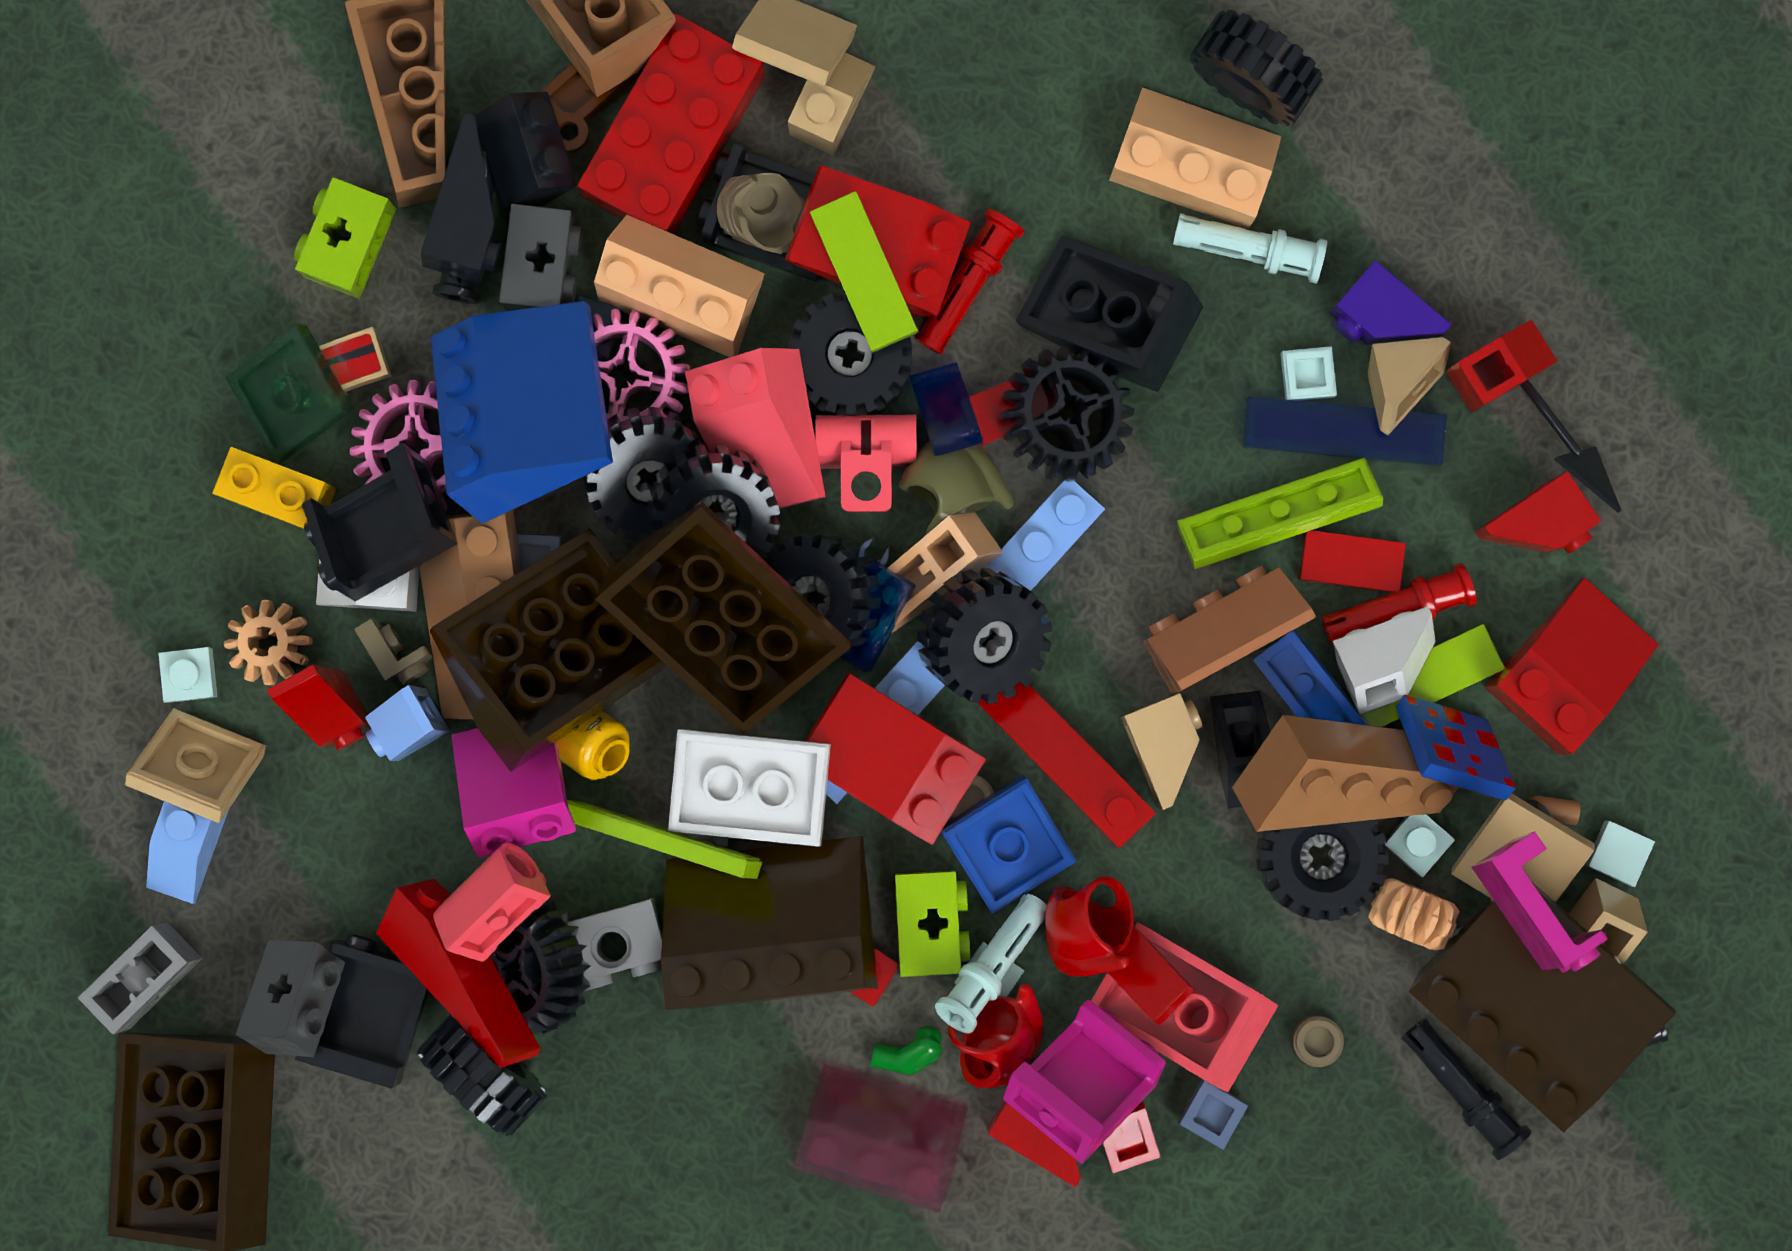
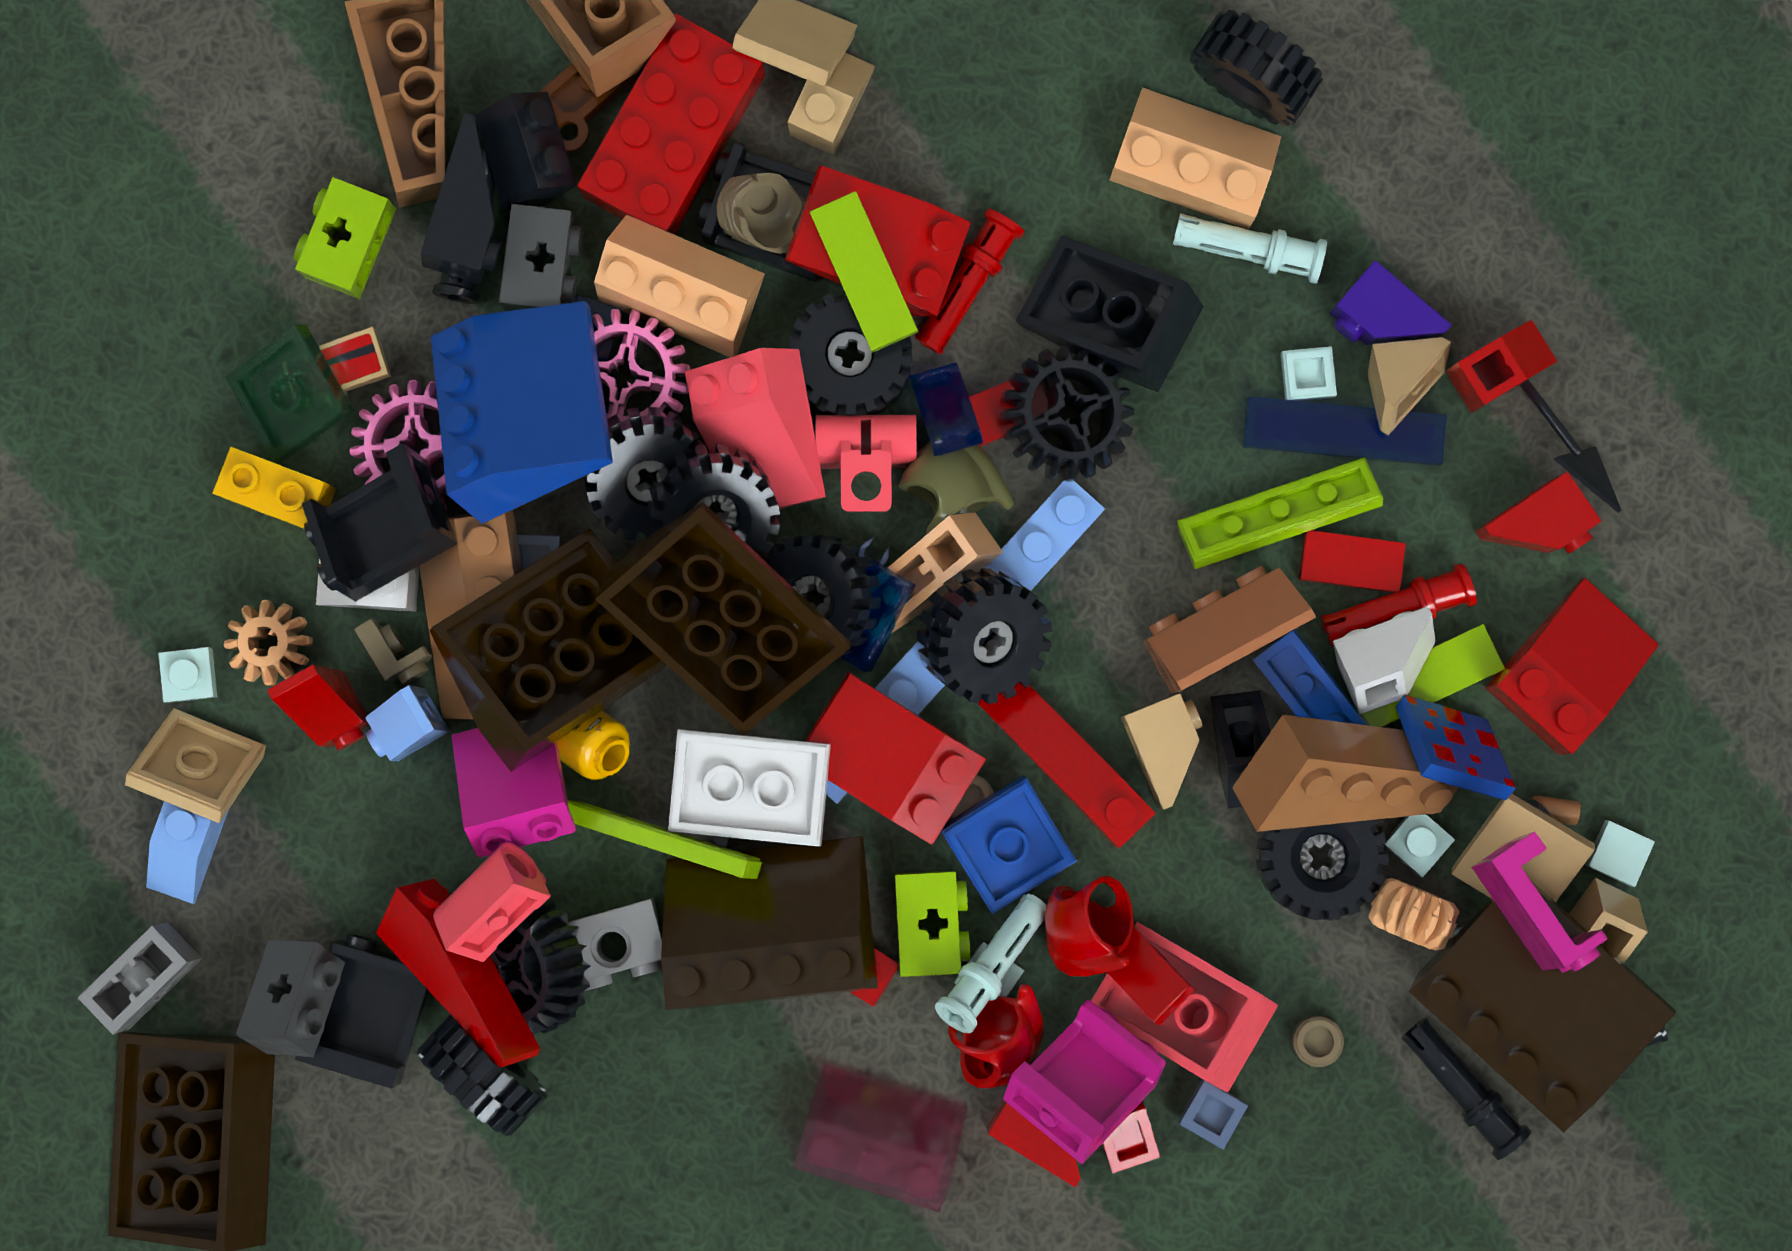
green arm [870,1026,943,1075] -> none

